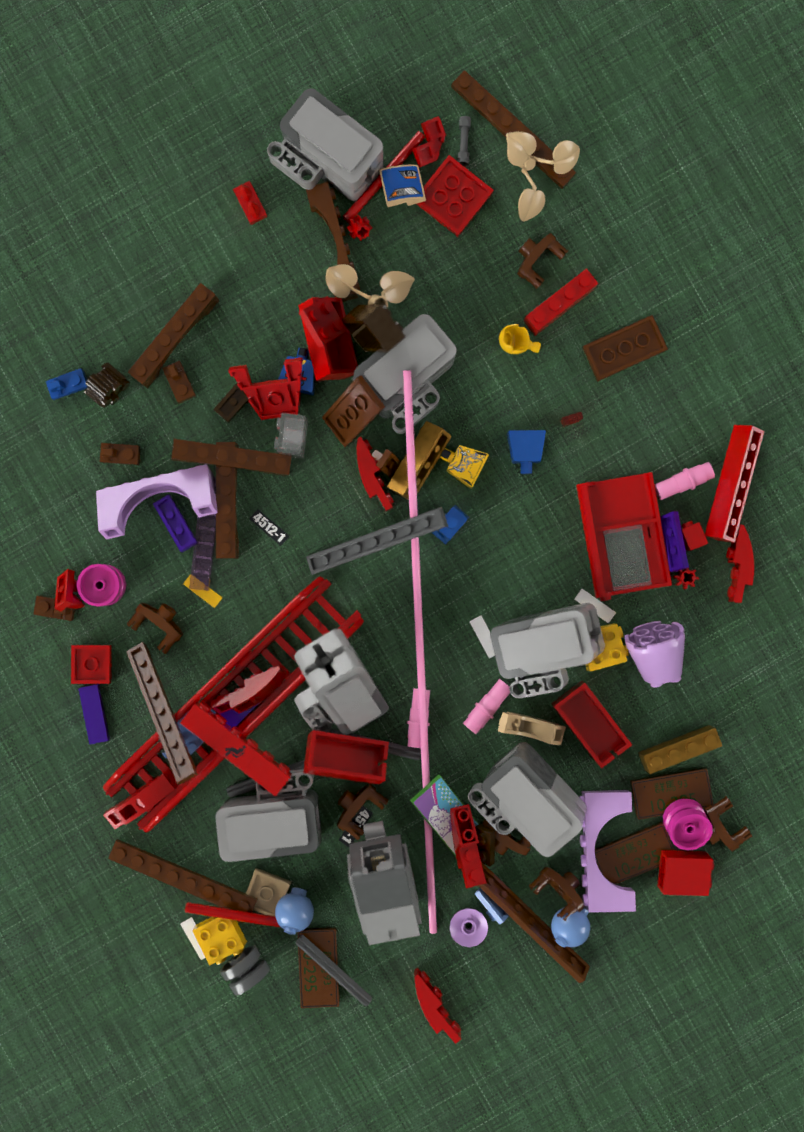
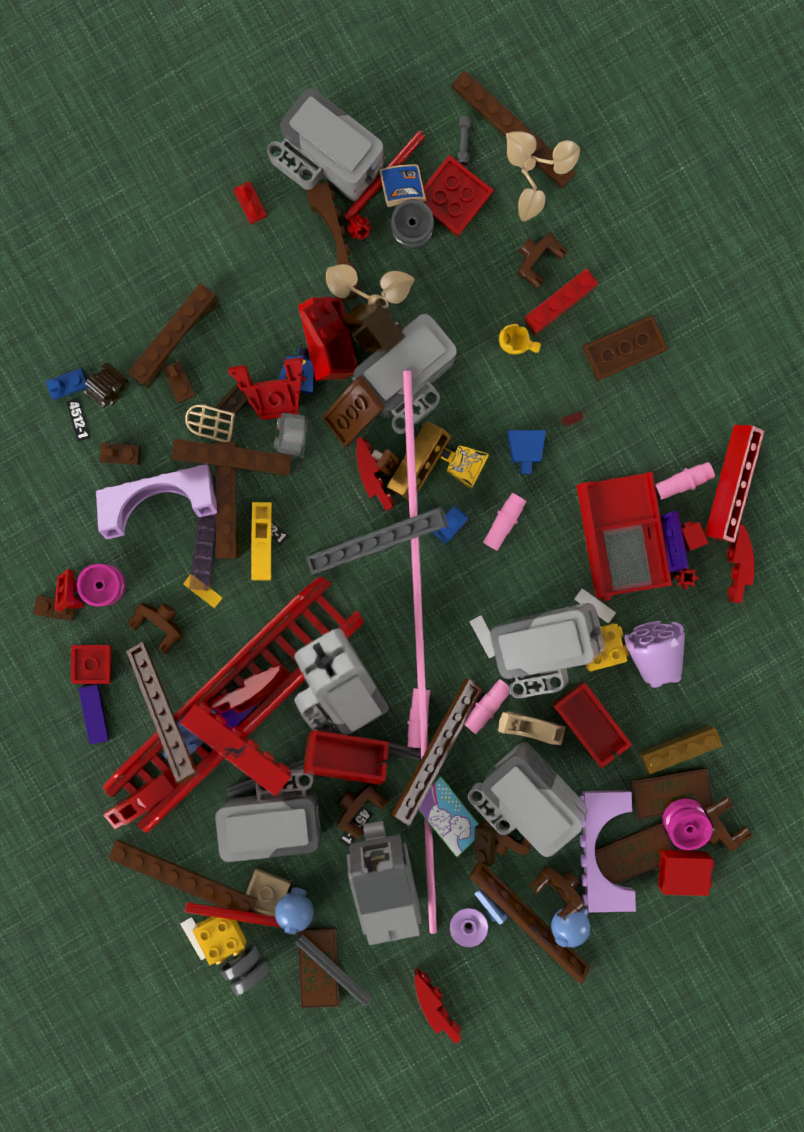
dark purple tile [153,494,198,553] -> none
red tile [412,116,446,168] -> none
red slope [450,804,486,888] -> none
none -> black sticker [66,398,91,442]
none -> tan window [185,404,235,442]
none -> yellow slope [251,502,272,581]
none -> dark grey wheel [391,199,434,250]
none -> reddish brown plate [391,678,483,826]
none -> bright pink piece [483,493,527,551]

